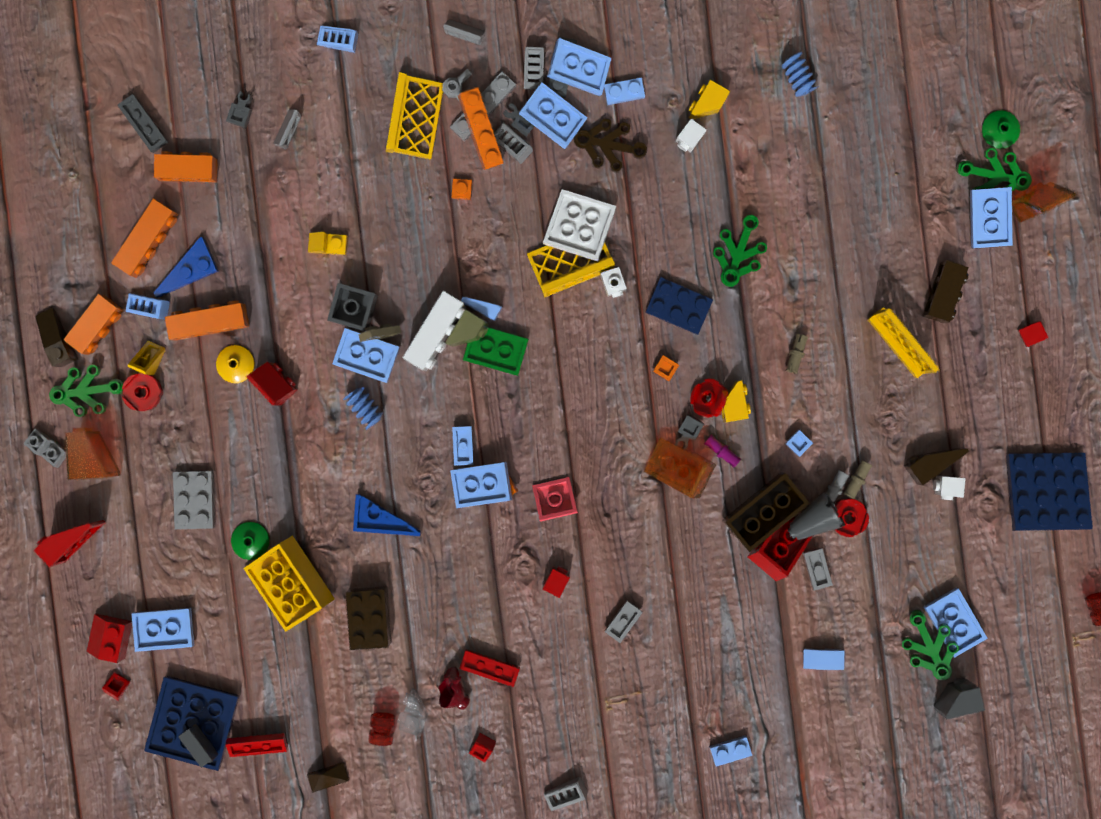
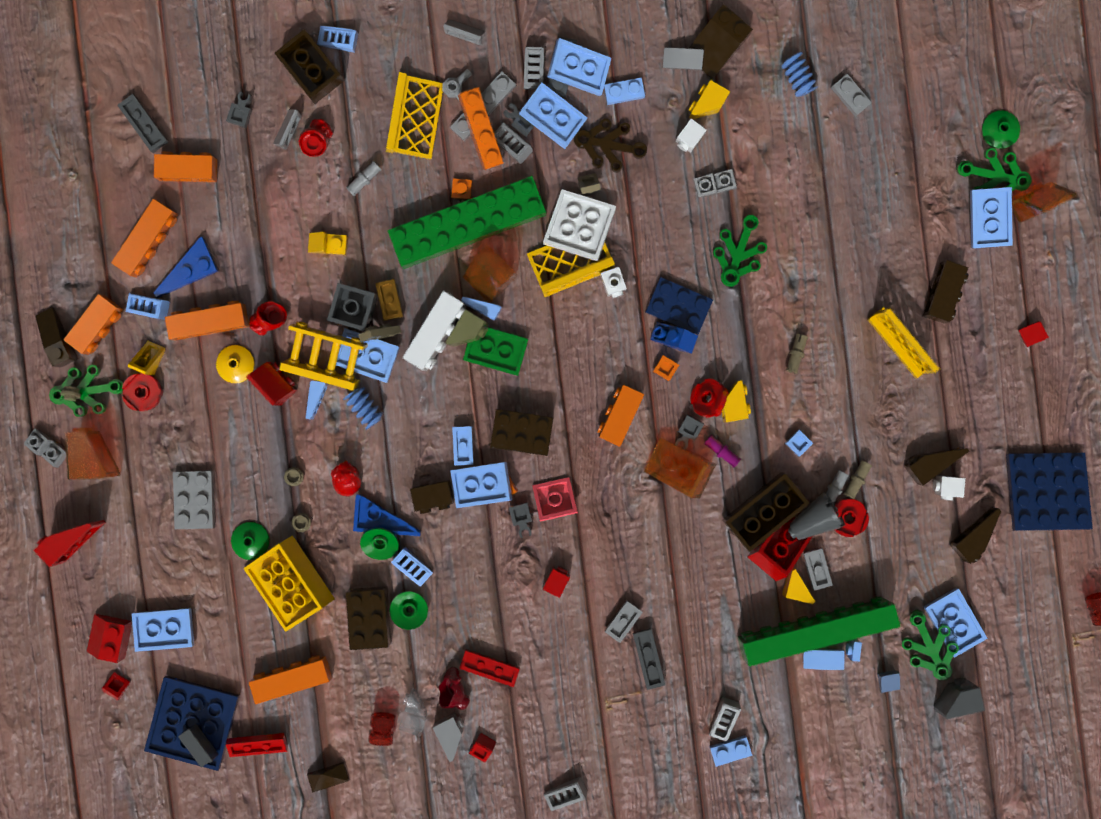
none -> dark tan plate [60,386,81,401]
none -> orange brick [248,655,332,705]
none -> red hair [249,301,287,335]
none -> dark brown brick [274,29,344,104]
none -> yellow fence [280,321,368,391]
none -> dark tan plate [284,467,304,486]
none -> dark tan plate [292,513,311,532]
none -> red hair [298,119,333,157]
none -> light blue slope [306,381,328,419]
none -> red hair [331,460,361,496]
none -> light grey pin [346,161,382,196]
none -> green dish [360,528,399,560]
none -> pearl gold plate [375,279,404,321]
none -> green brick [387,176,546,269]
none -> green dish [390,591,428,630]
none -> light blue slope [391,547,433,587]
none -> dark brown brick [410,480,454,514]
none -> light grey slope [432,713,464,762]
none -> clear orange slope [463,244,517,303]
none -> dark brown brick [490,409,553,456]
none -> dark grey plate [509,503,532,538]
none -> dark tan plate [577,173,601,194]
none -> orange brick [597,385,645,447]
none -> dark grey plate [633,628,665,690]
none -> blue slope [650,322,698,354]
none -> light grey slope [662,48,704,70]
none -> dark brown slope [688,4,753,80]
none -> light grey slope [694,169,737,198]
none -> light grey slope [709,697,741,742]
none -> green brick [737,597,901,667]
none -> yellow slope [782,568,815,604]
none -> light grey plate [831,74,872,117]
none -> light blue plate [845,639,862,662]
none -> sand blue slope [877,670,900,693]
none -> dark brown slope [949,507,1001,564]

